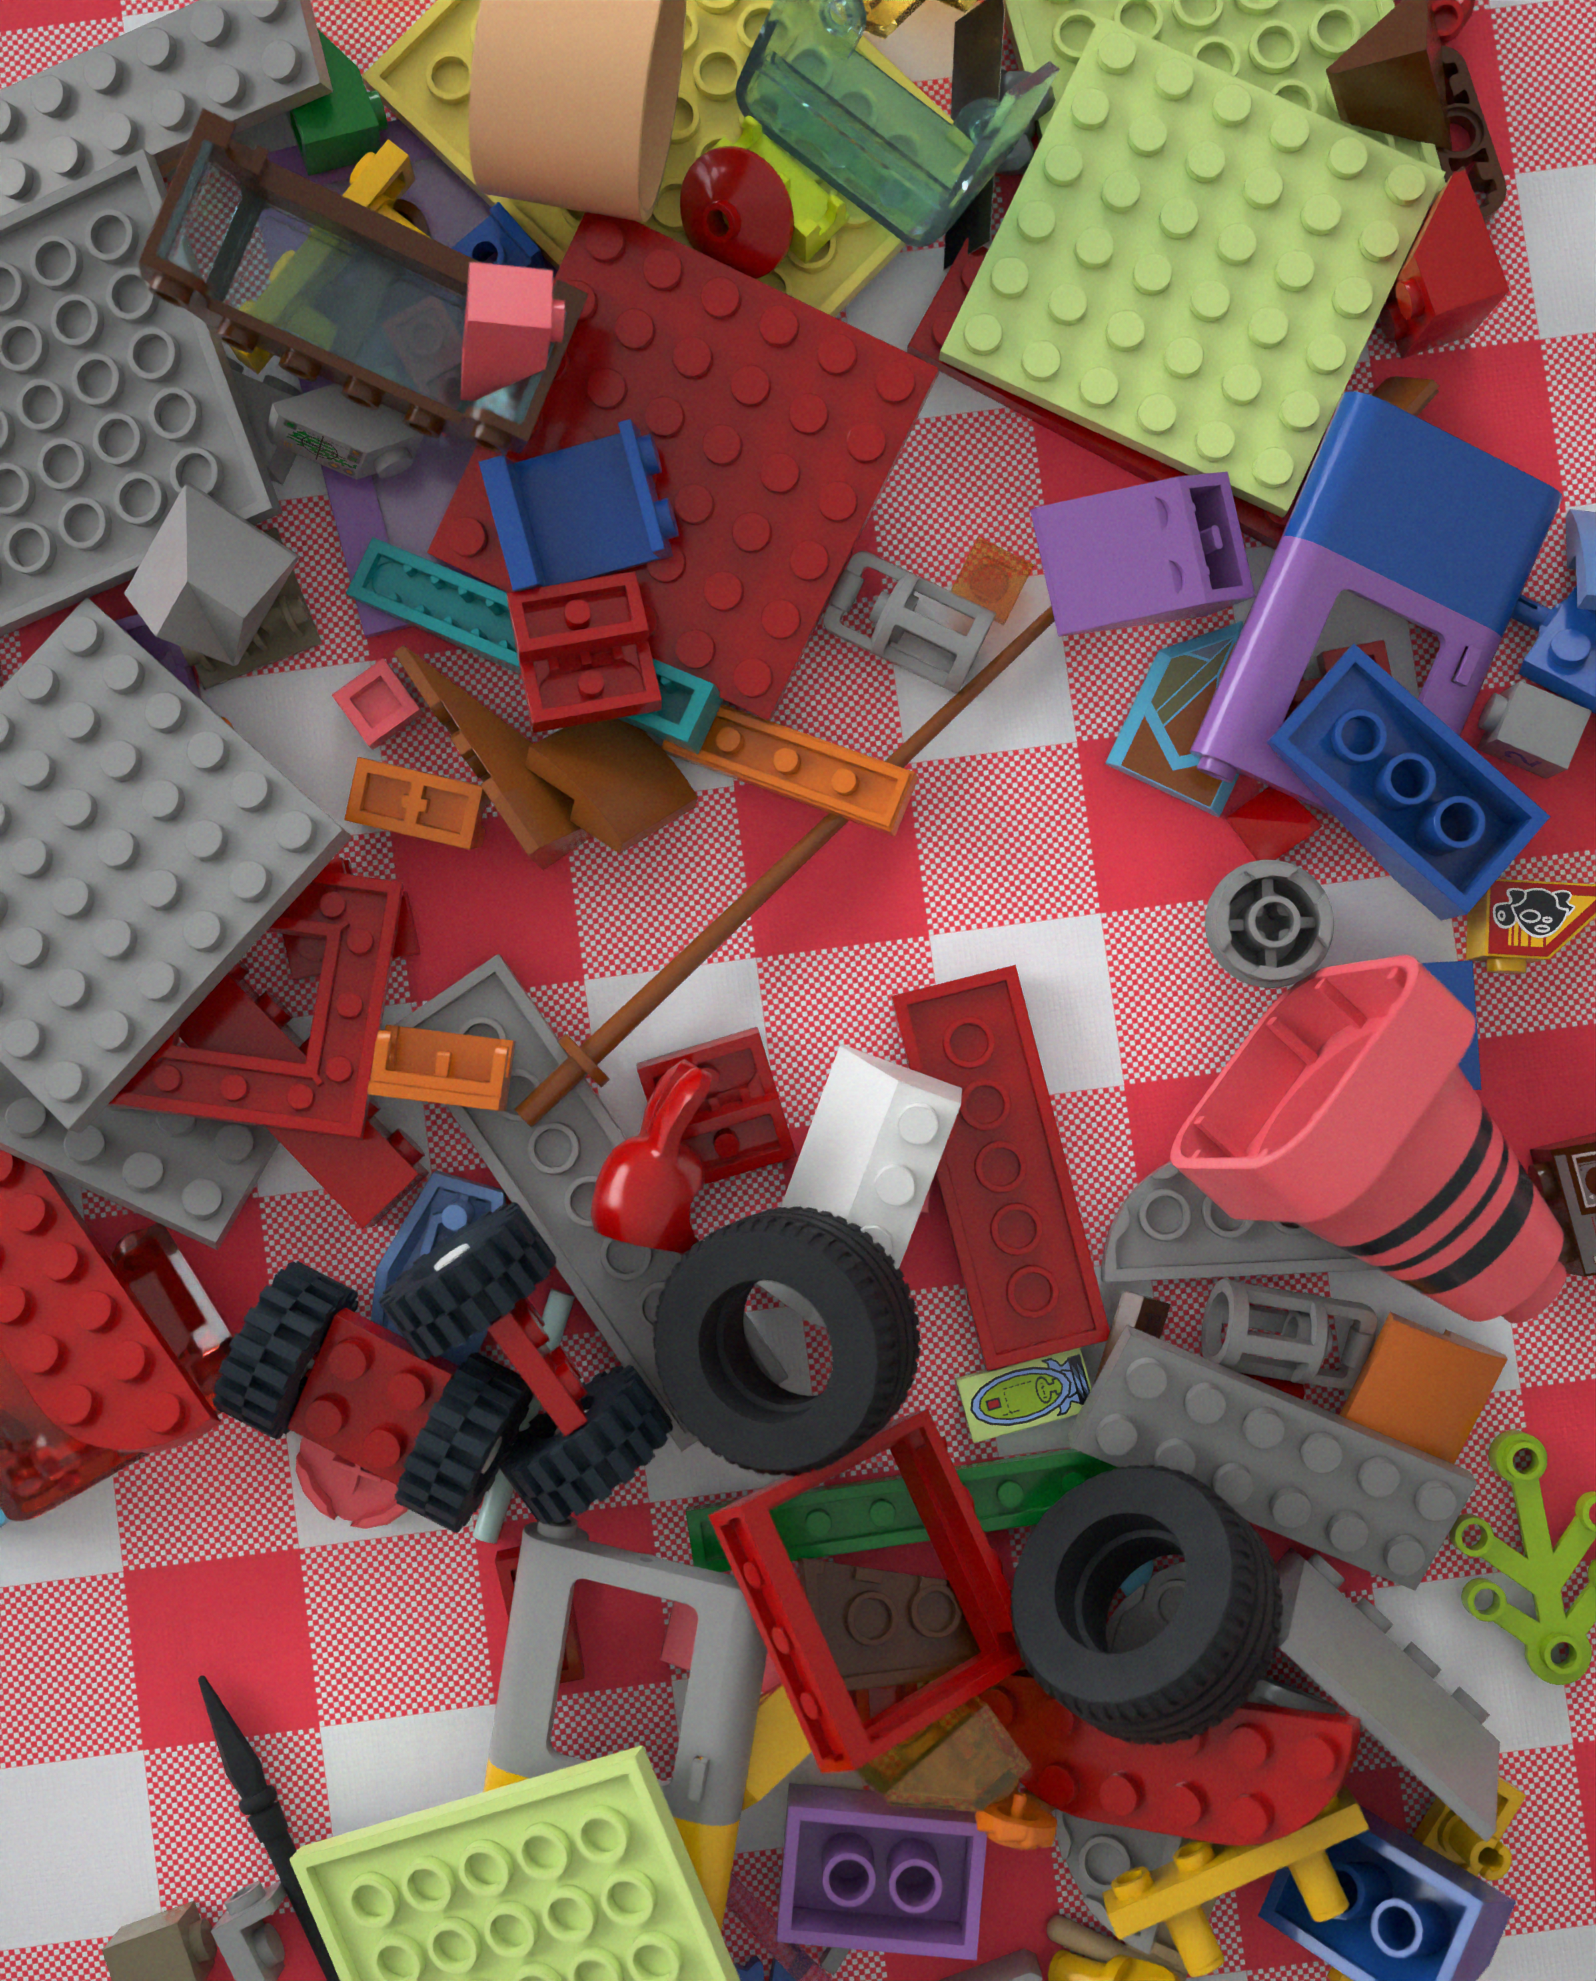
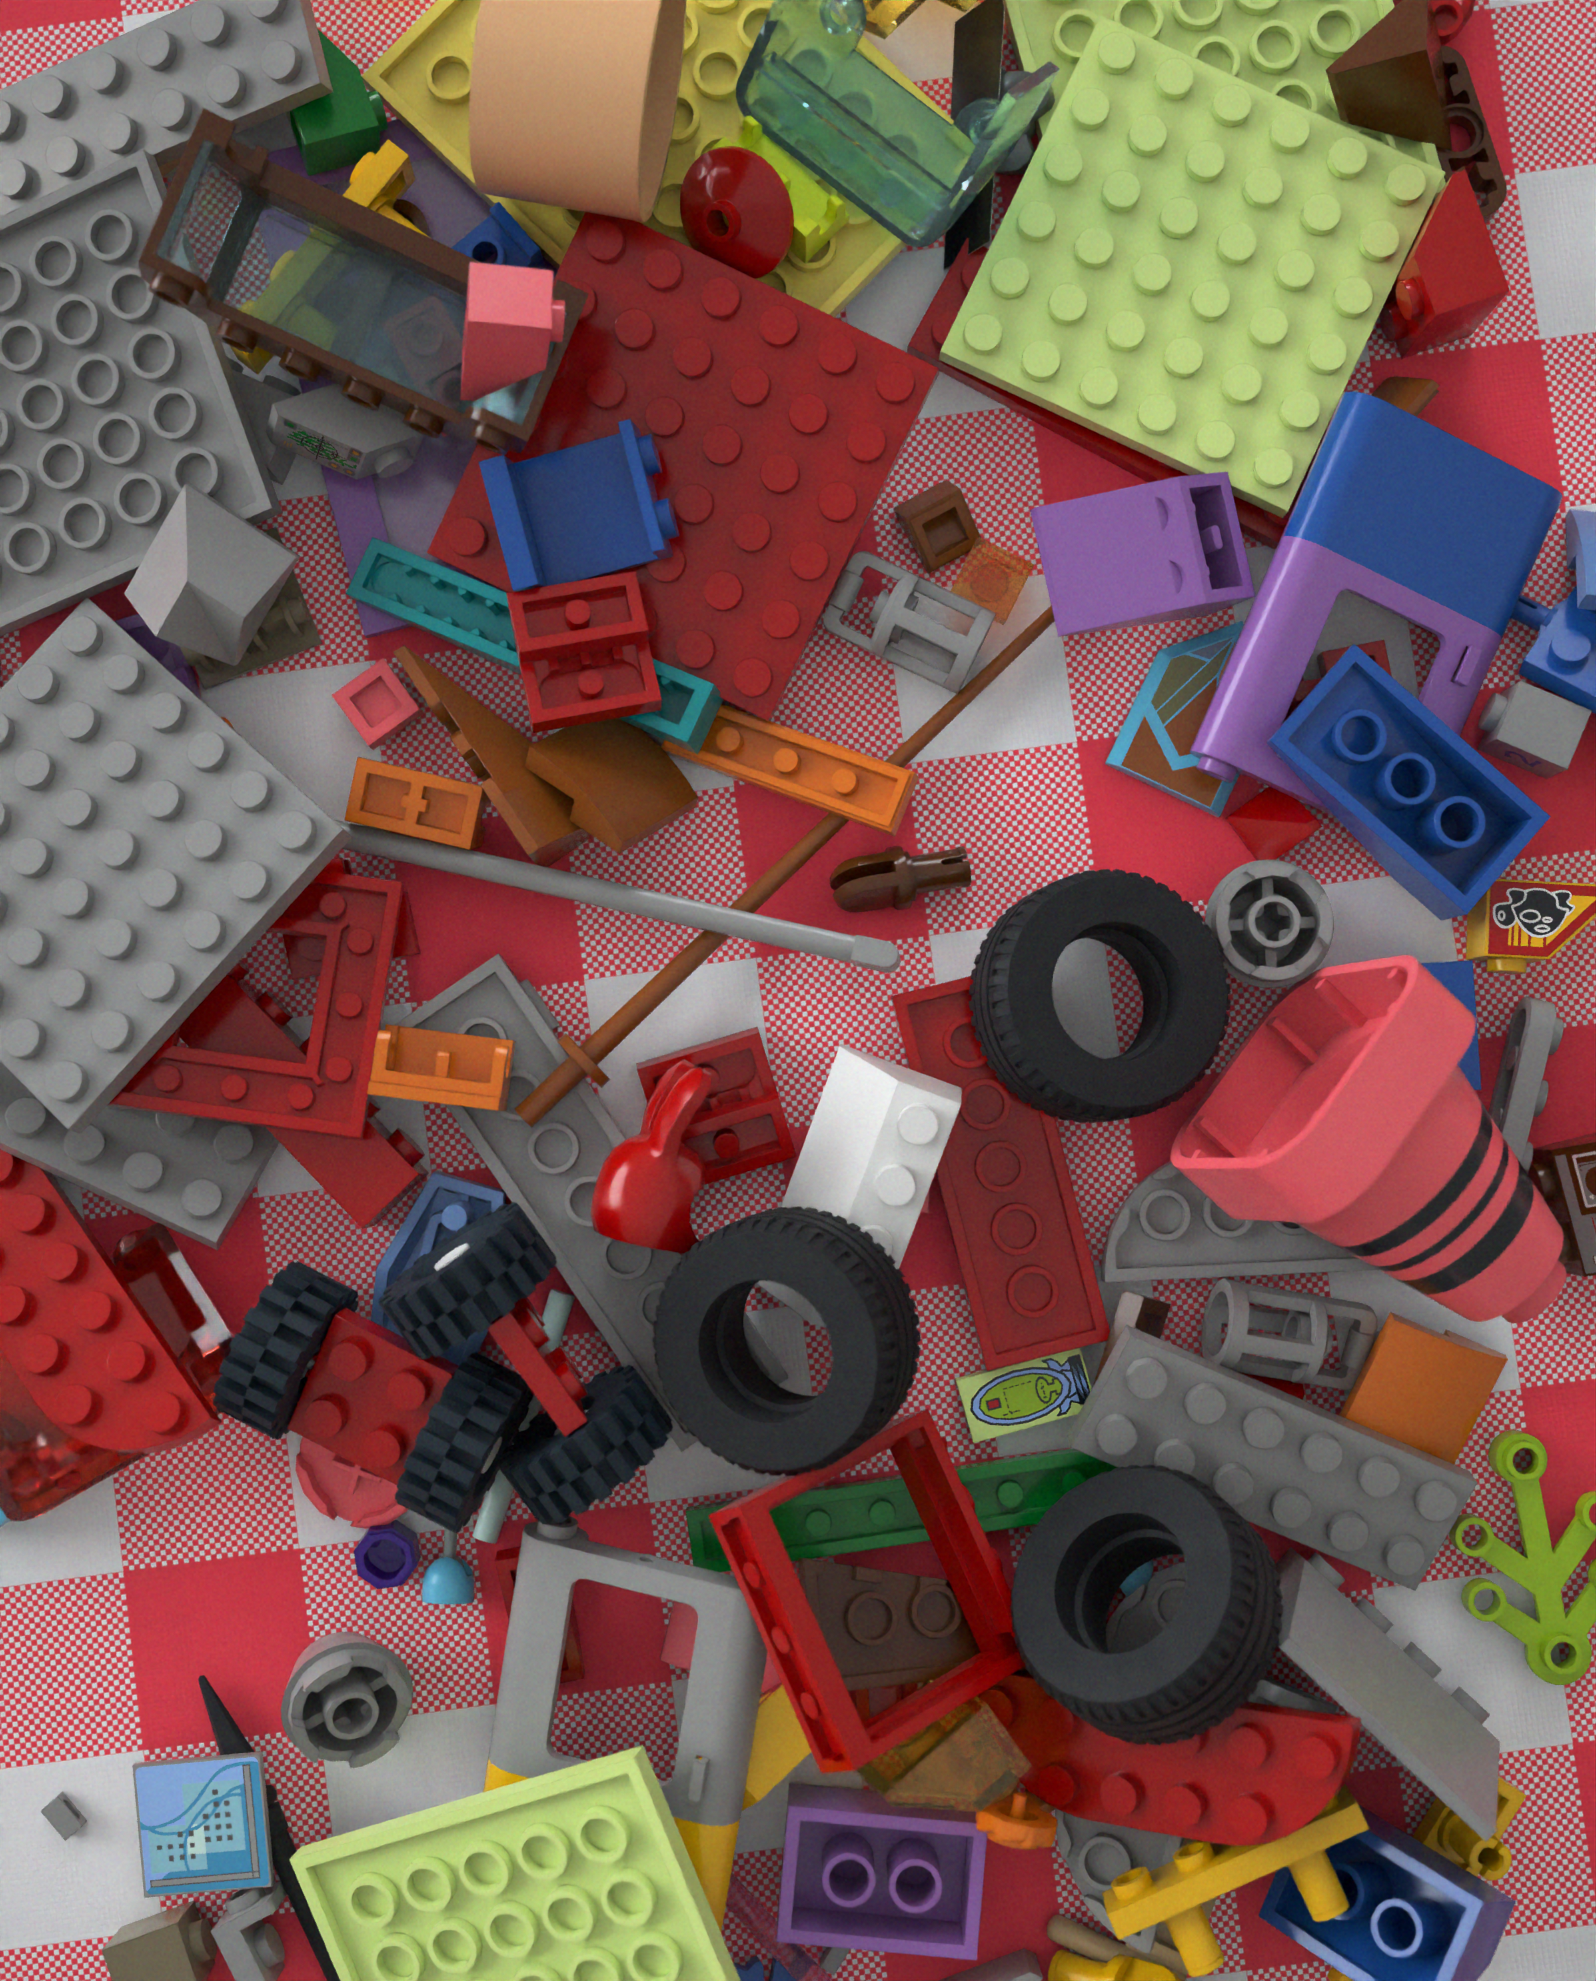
none -> light grey piece [40,1791,87,1841]
none -> piece [132,1751,275,1898]
none -> light grey cone [281,1632,413,1768]
none -> light grey hinge [333,819,901,973]
none -> dark purple tile [354,1520,421,1589]
none -> medium azure hinge [422,1528,475,1604]
none -> light grey piece [520,979,560,1031]
none -> reddish brown arm [830,846,971,912]
none -> dark orange slope [894,481,983,573]
none -> black tyre [969,869,1231,1123]
none -> light grey plate [1488,996,1564,1173]

